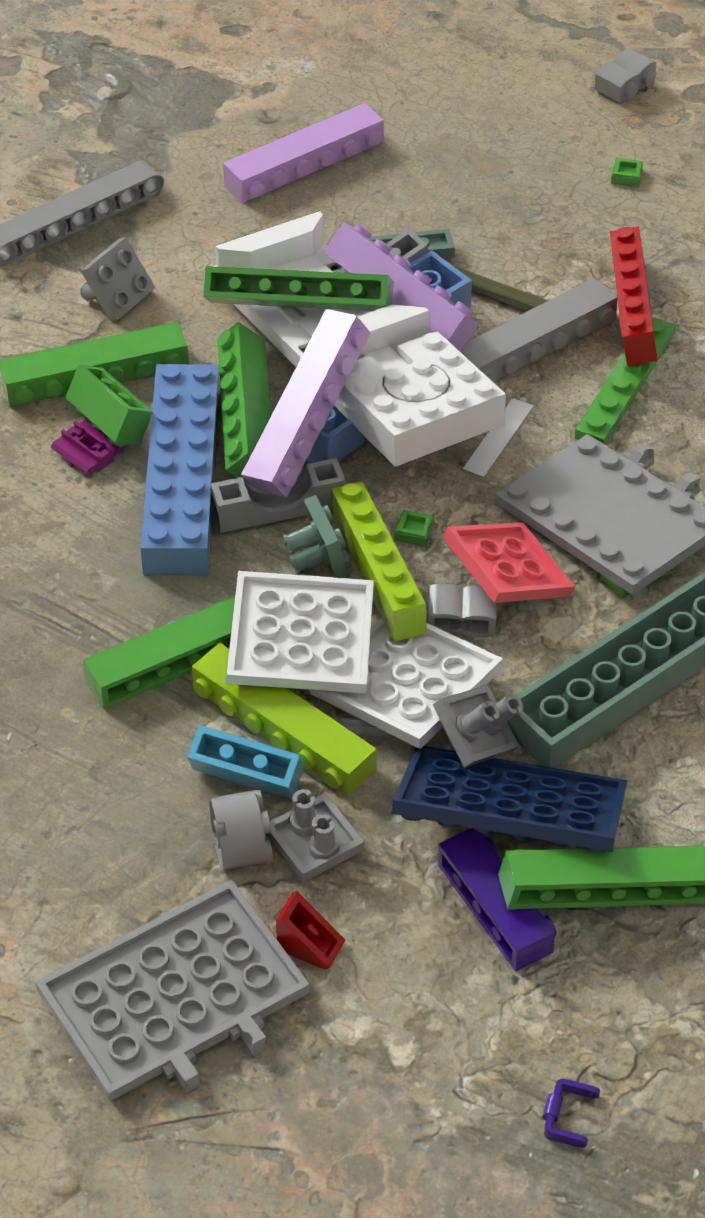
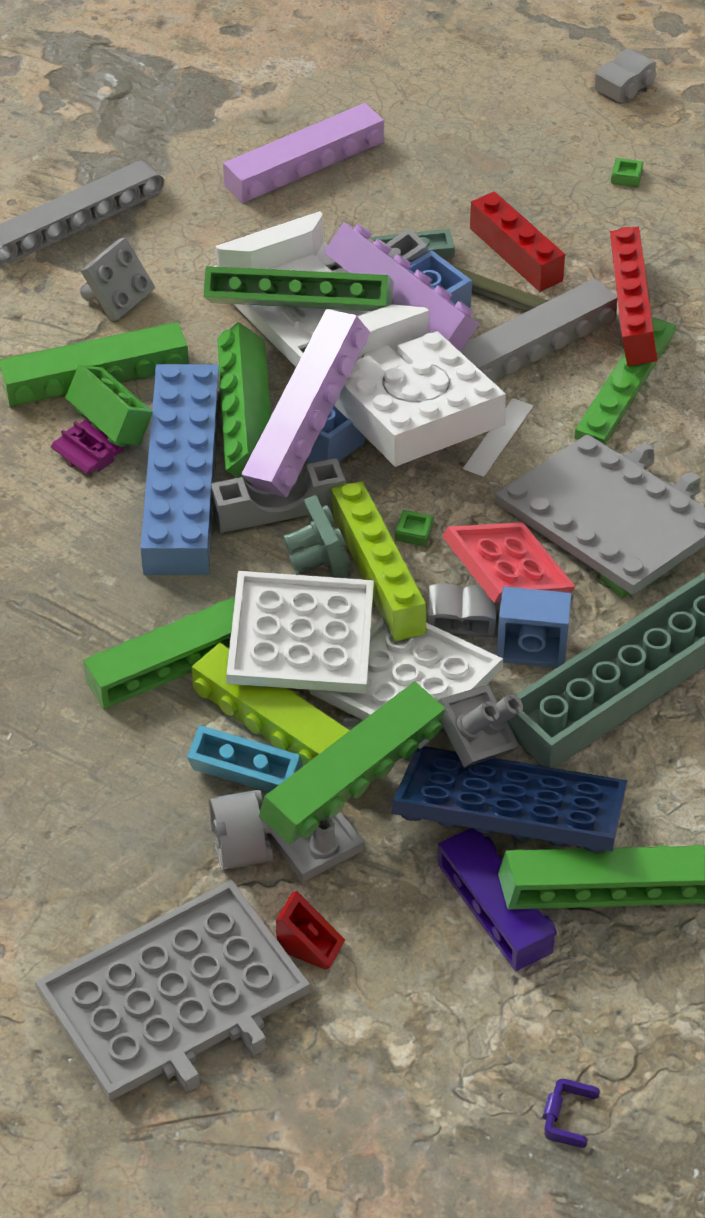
none -> bright green brick [259,681,446,845]
none -> red brick [470,191,565,292]
none -> medium blue brick [497,586,572,668]

